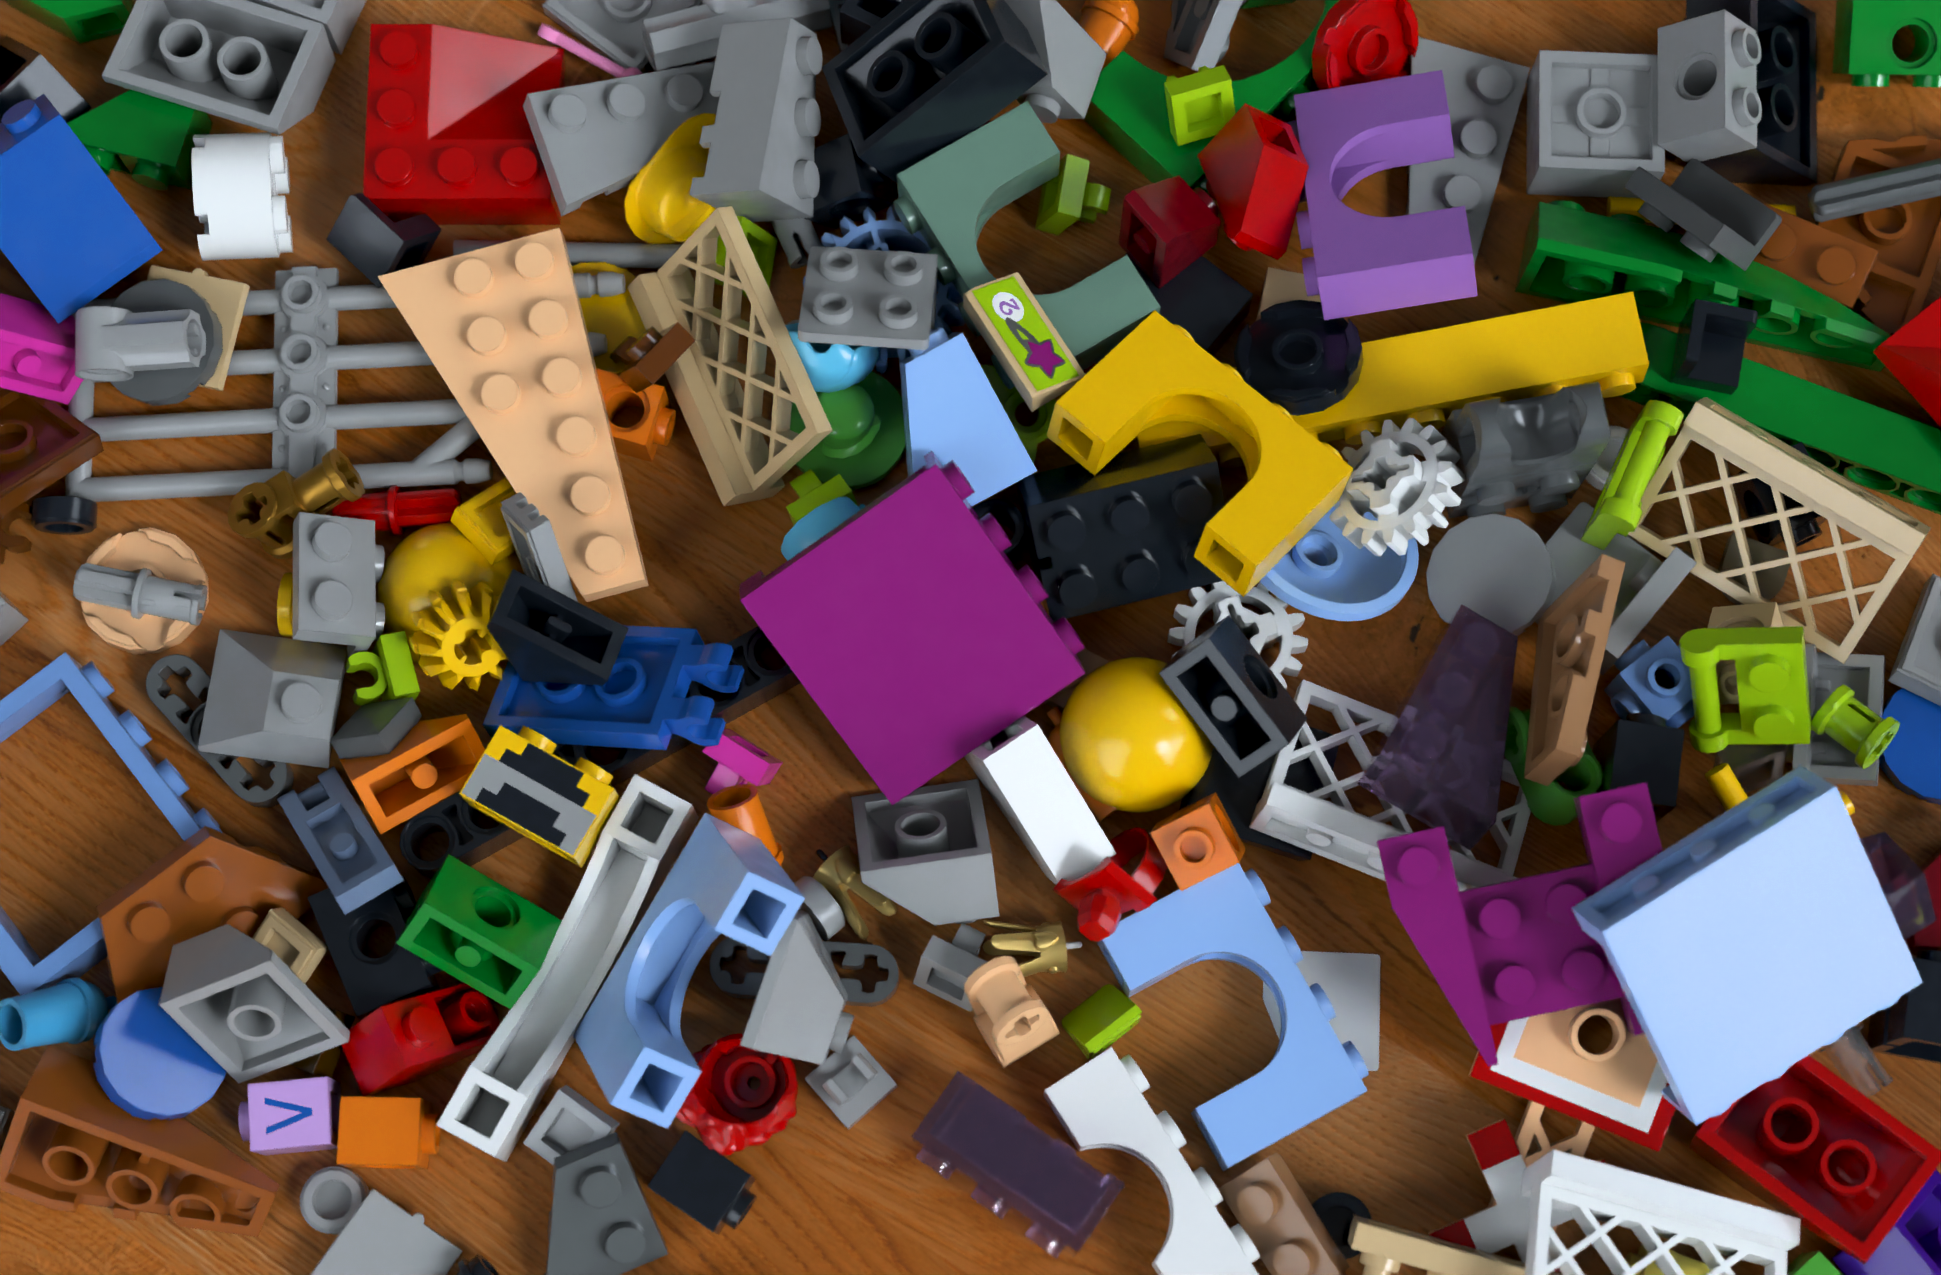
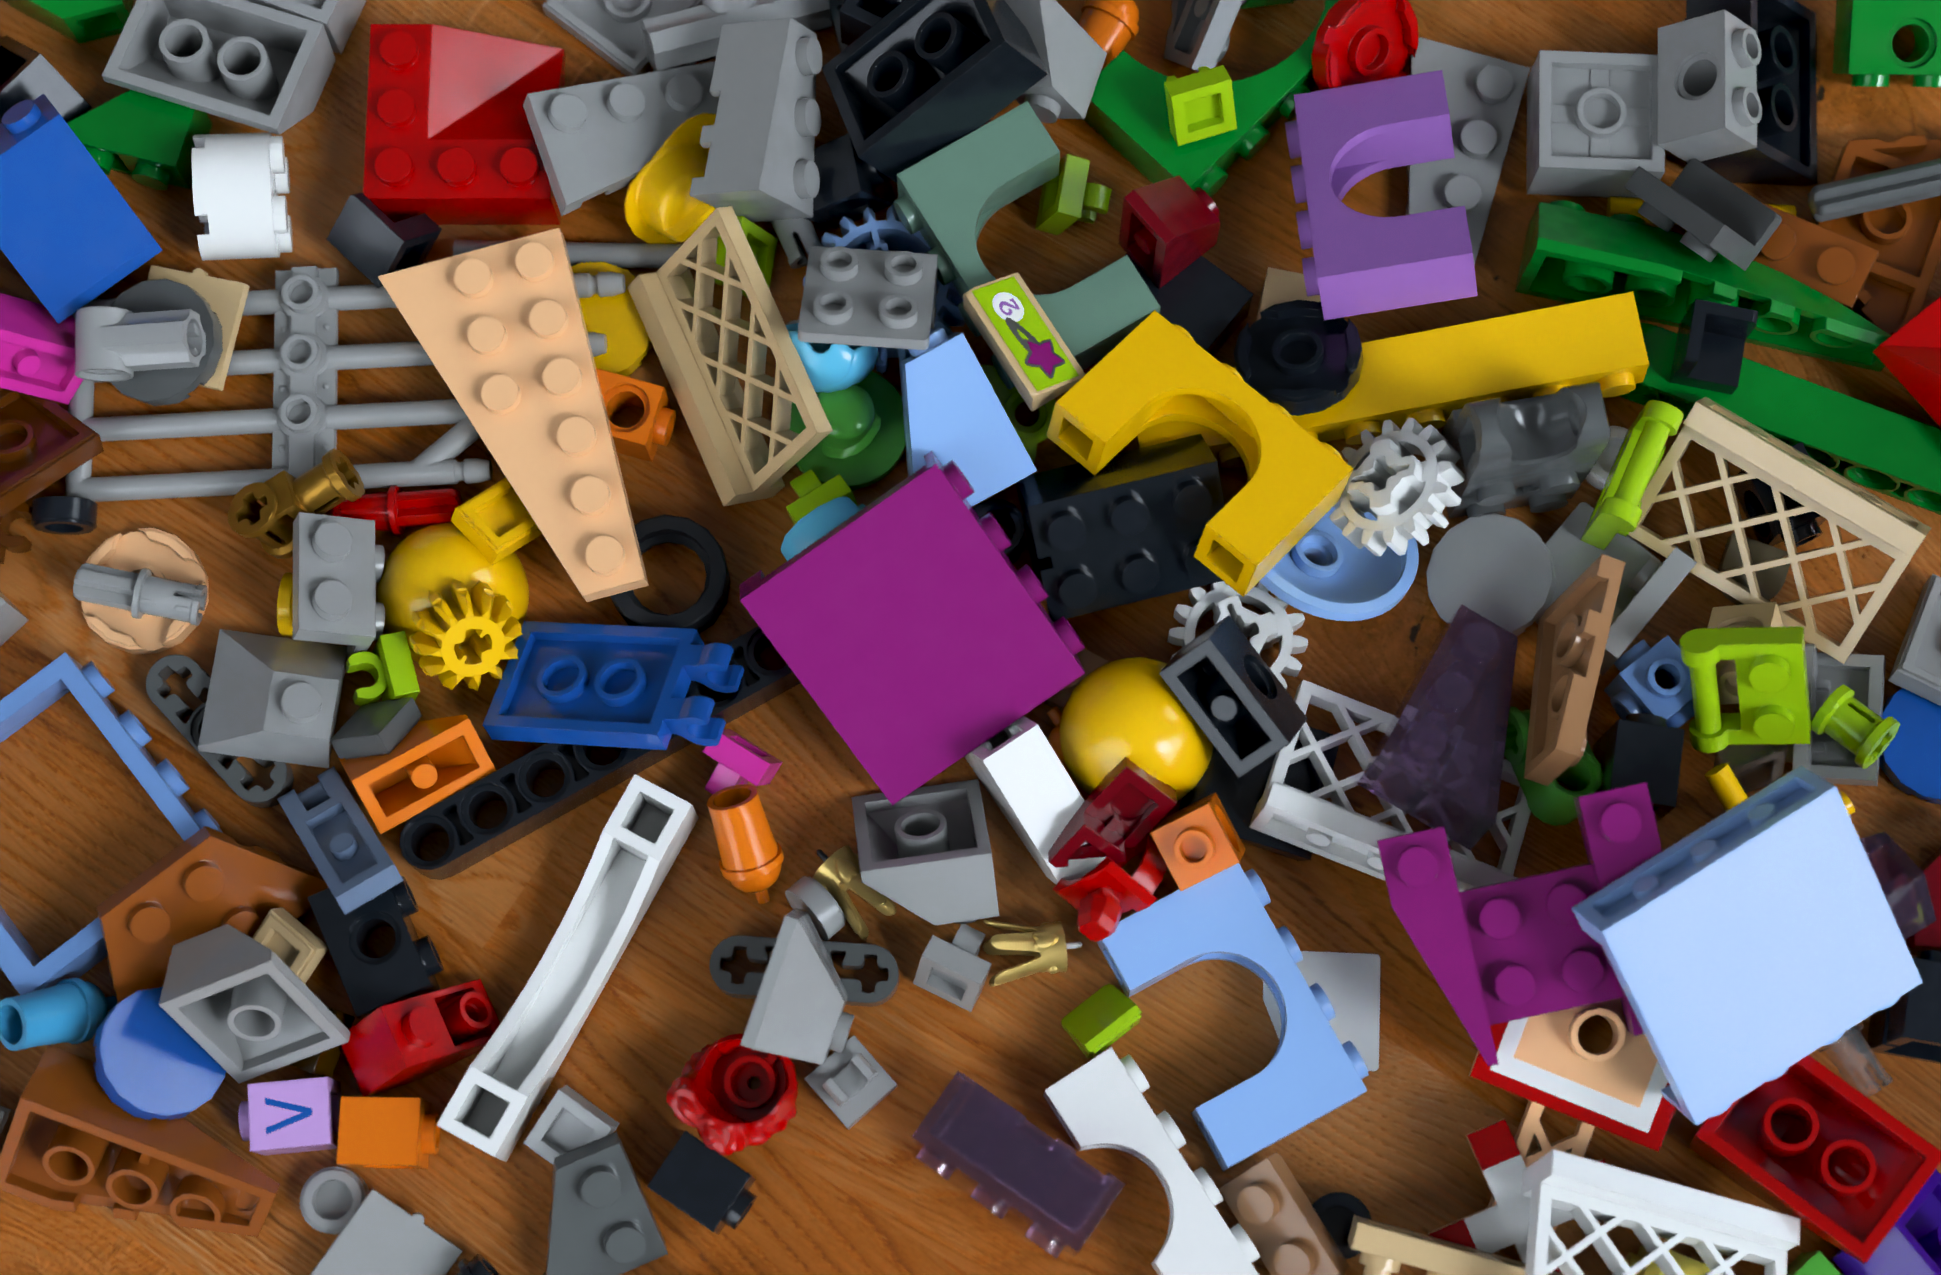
green brick [396,854,562,1010] -> none
brick [459,725,621,868] -> none
black slope [486,569,629,685] -> none
light grey tile [500,492,578,602] -> none
bright pink hinge [537,23,643,78] -> none
light blue arch [573,813,805,1129] -> none
reddish brown plate [610,322,696,393] -> none
light nougat piece [964,956,1060,1068] -> none
red slope [1197,103,1309,260] -> none
none -> black tyre [611,515,731,634]
none -> dark red slope [1048,757,1177,868]

